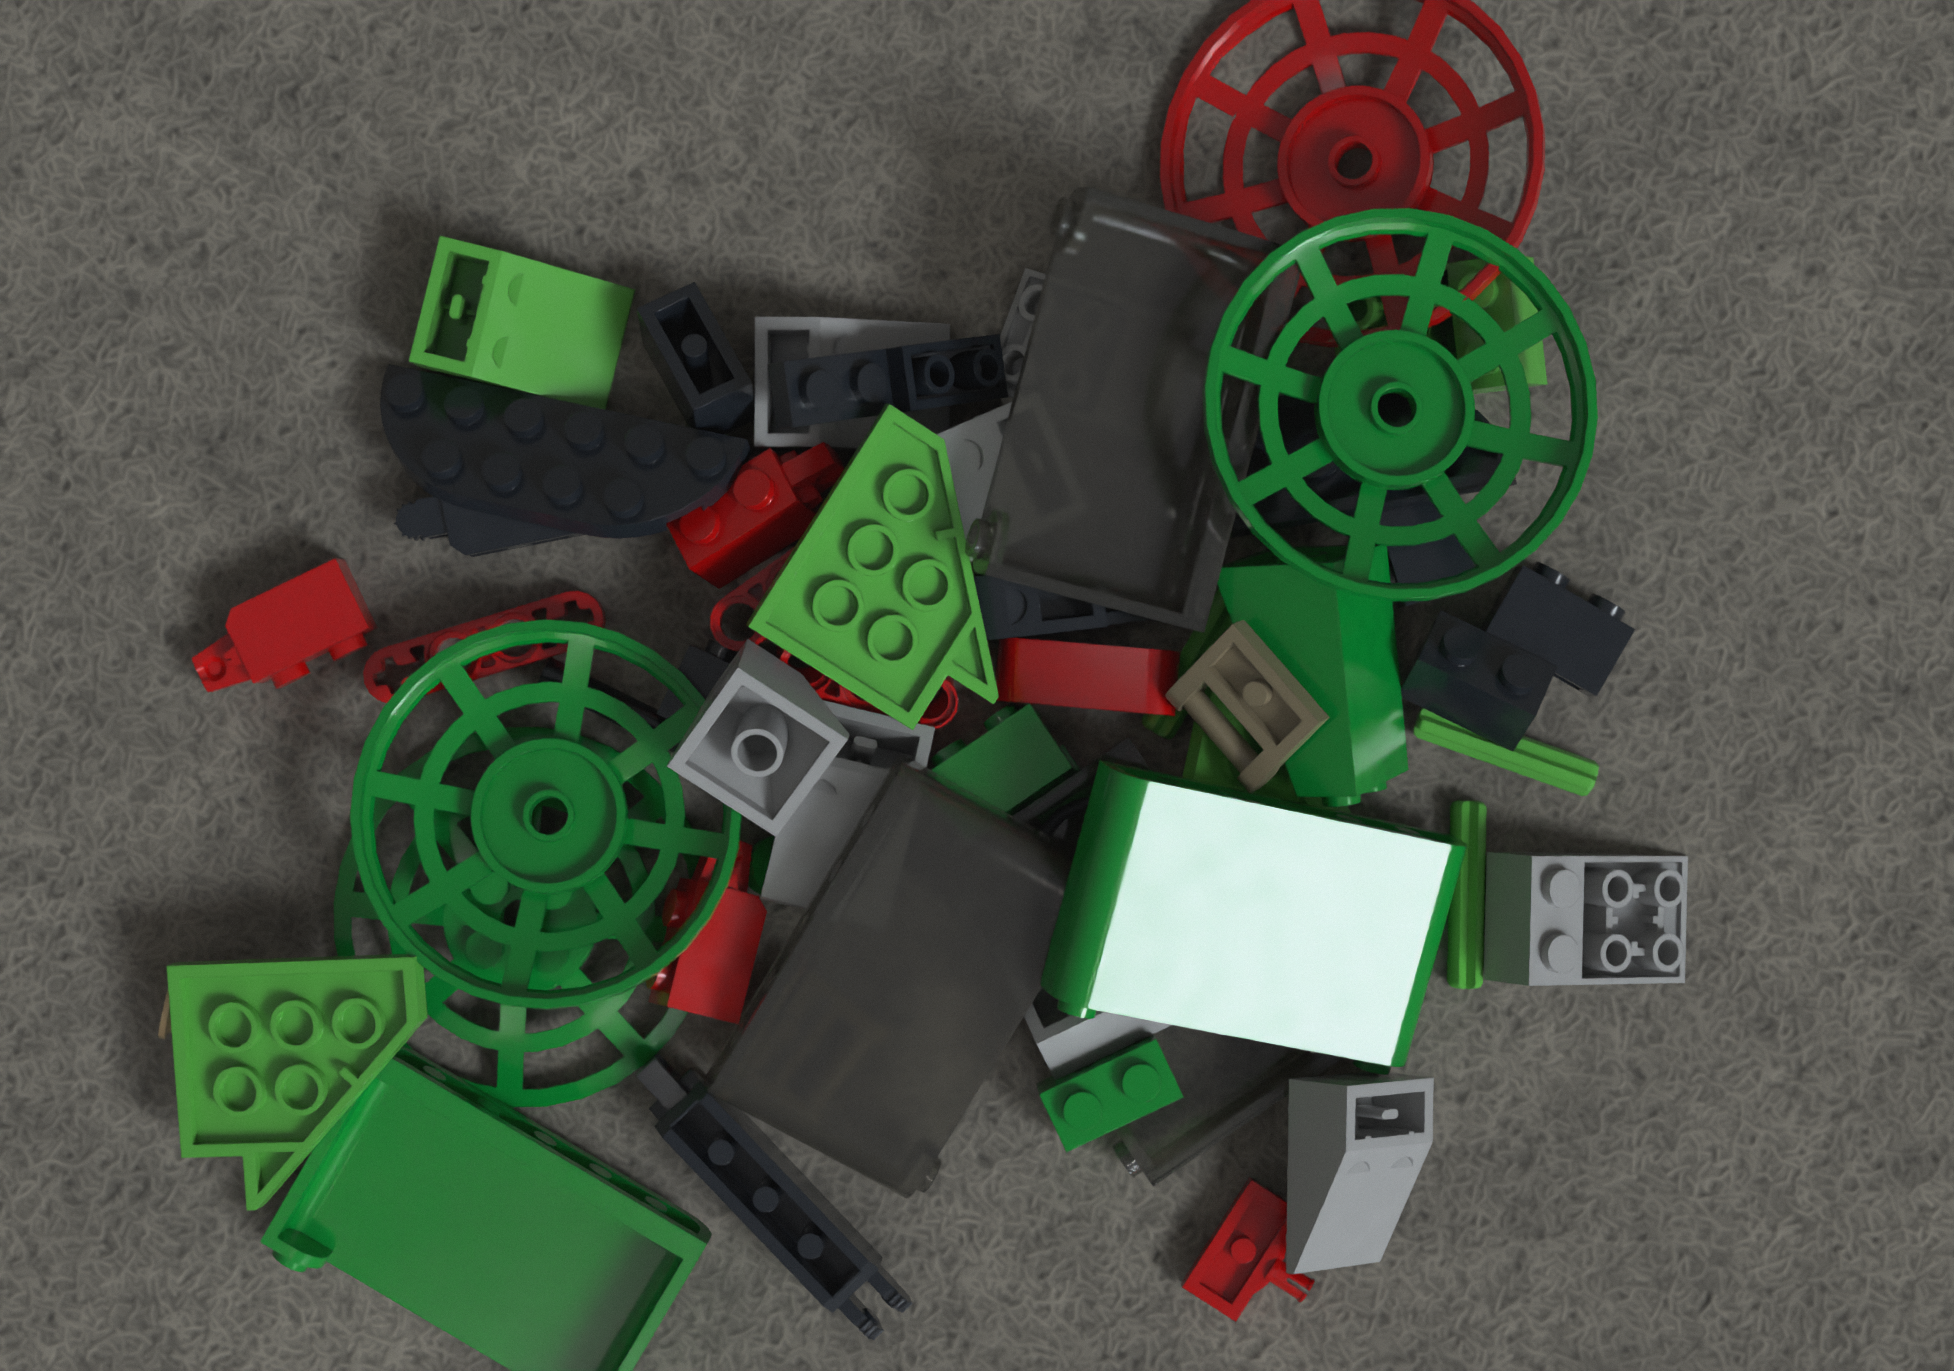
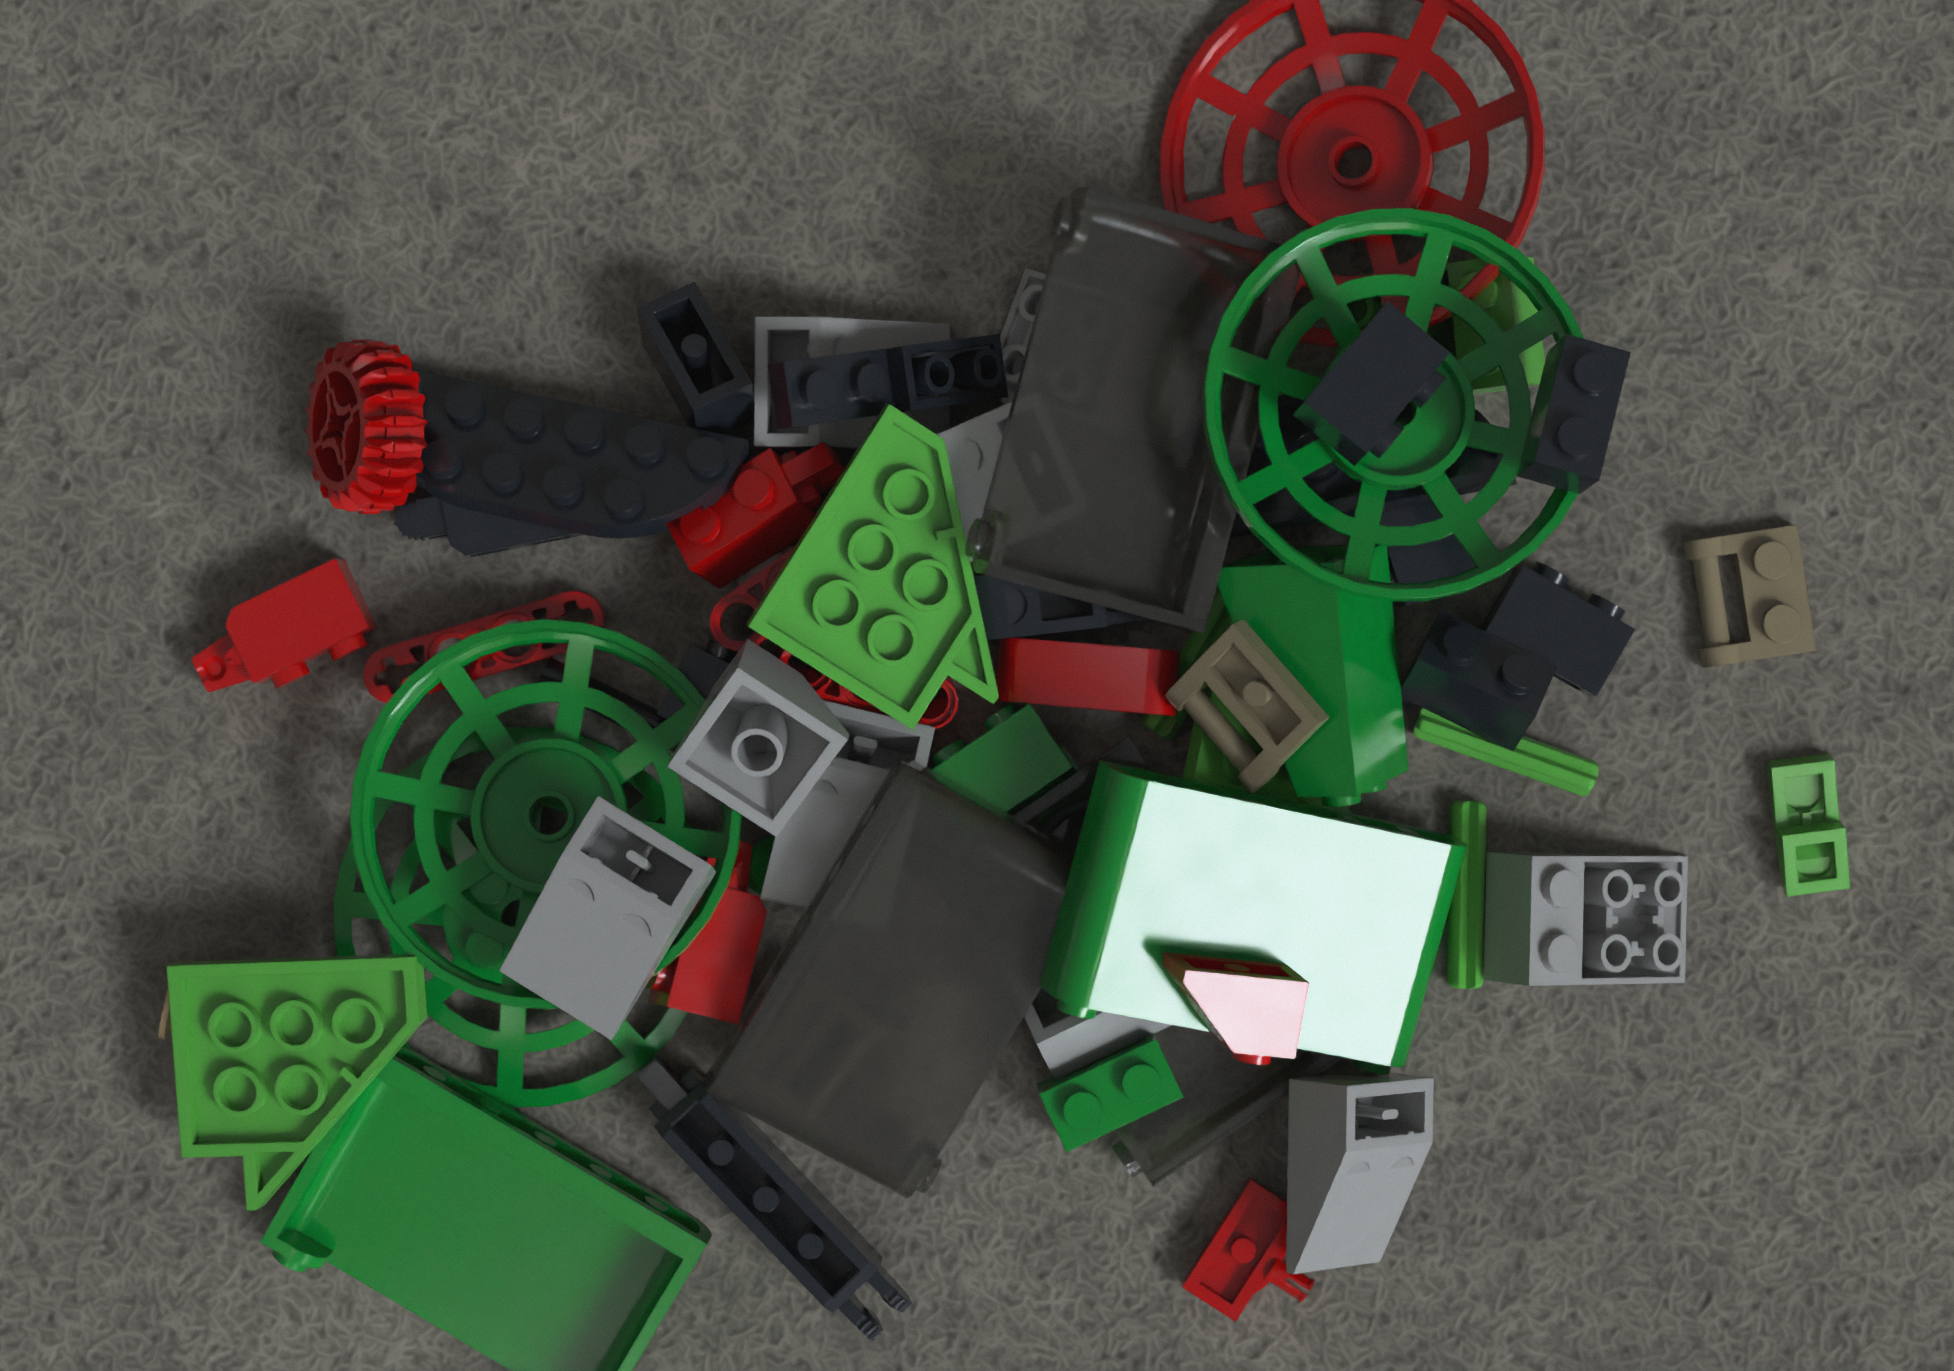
bright green slope [409,236,636,410] -> none
none -> red gear [304,339,429,514]
none -> light grey slope [500,796,716,1040]
none -> slope [1162,952,1310,1065]
none -> black brick [1293,302,1450,466]
none -> black brick [1517,334,1631,494]
none -> dark tan plate [1683,524,1817,668]
none -> bright green slope [1765,753,1850,897]

